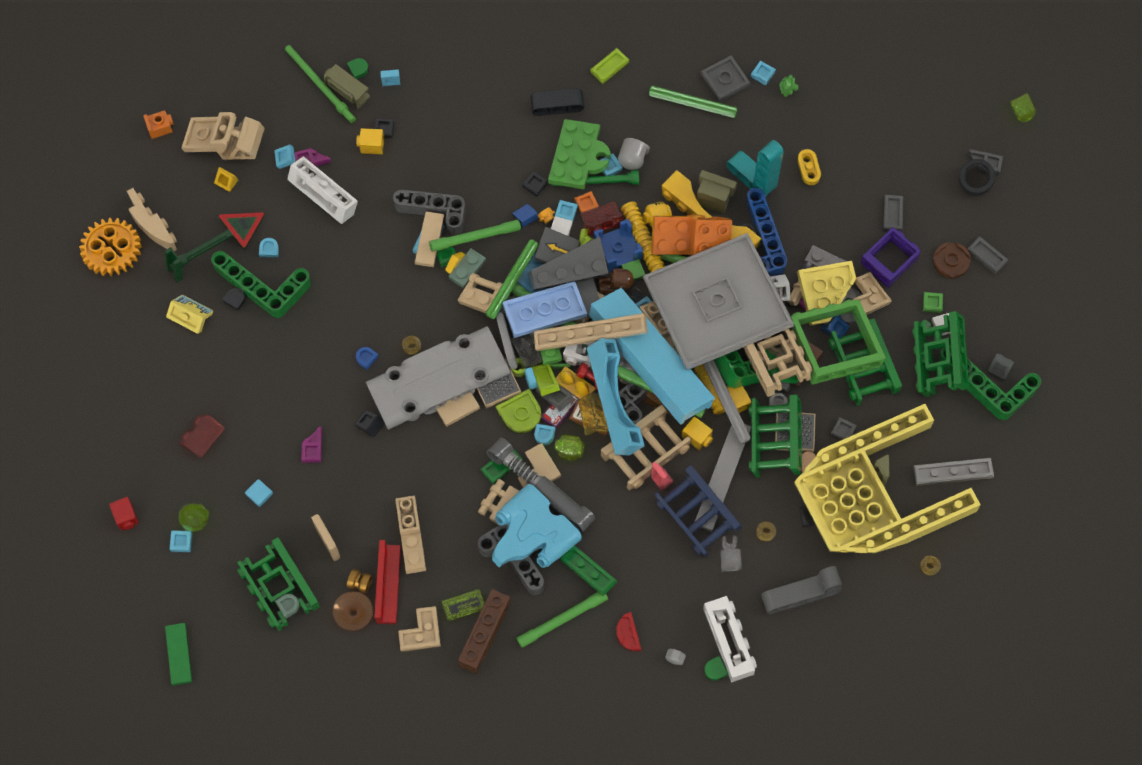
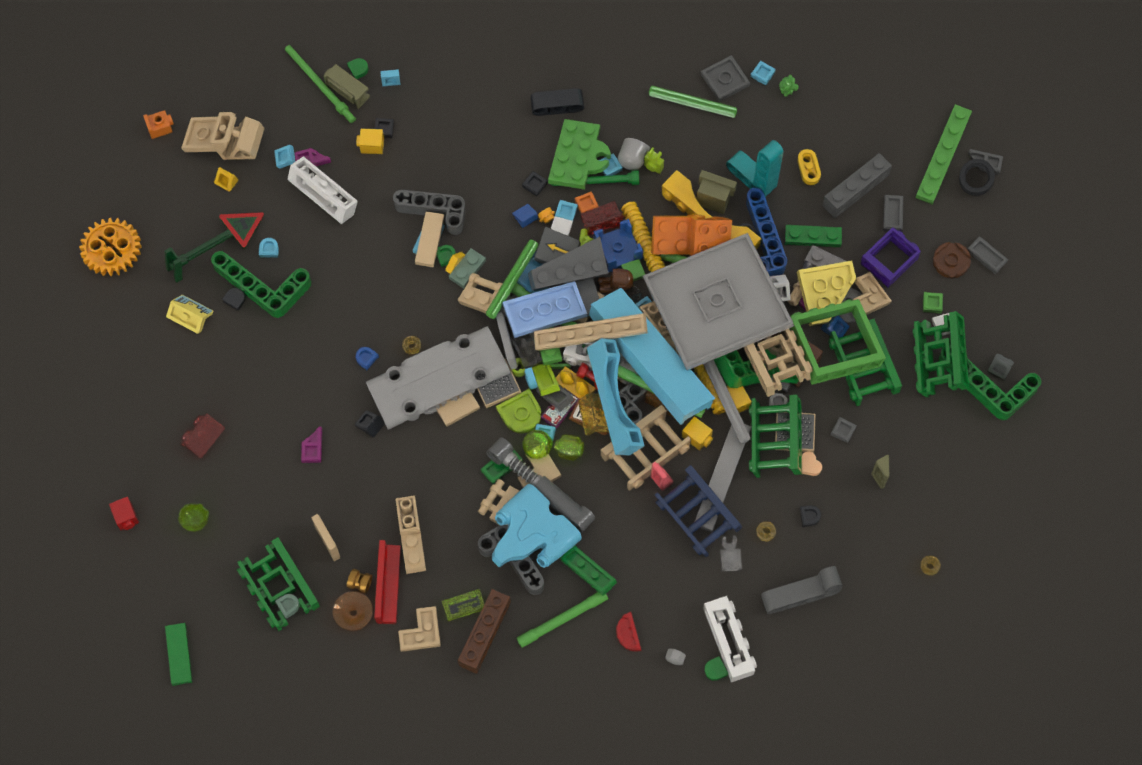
tan slope [127,188,177,251] -> none
medium azure tile [170,531,192,552] -> none
medium azure tile [245,479,273,507] -> none
bright green piece [429,220,521,252] -> none
lime tile [590,48,629,84] -> none
yellow head [643,202,672,228] -> none
light yellow wedge [794,404,981,553] -> none
light grey tile [913,458,994,486] -> none
clear neon green plate [1010,93,1036,122] -> none
none -> clear neon green hair [522,430,553,459]
none -> lime plate [644,147,664,174]
none -> green plate [785,225,842,247]
none -> dark grey brick [822,153,892,218]
none -> bright green plate [915,104,972,204]

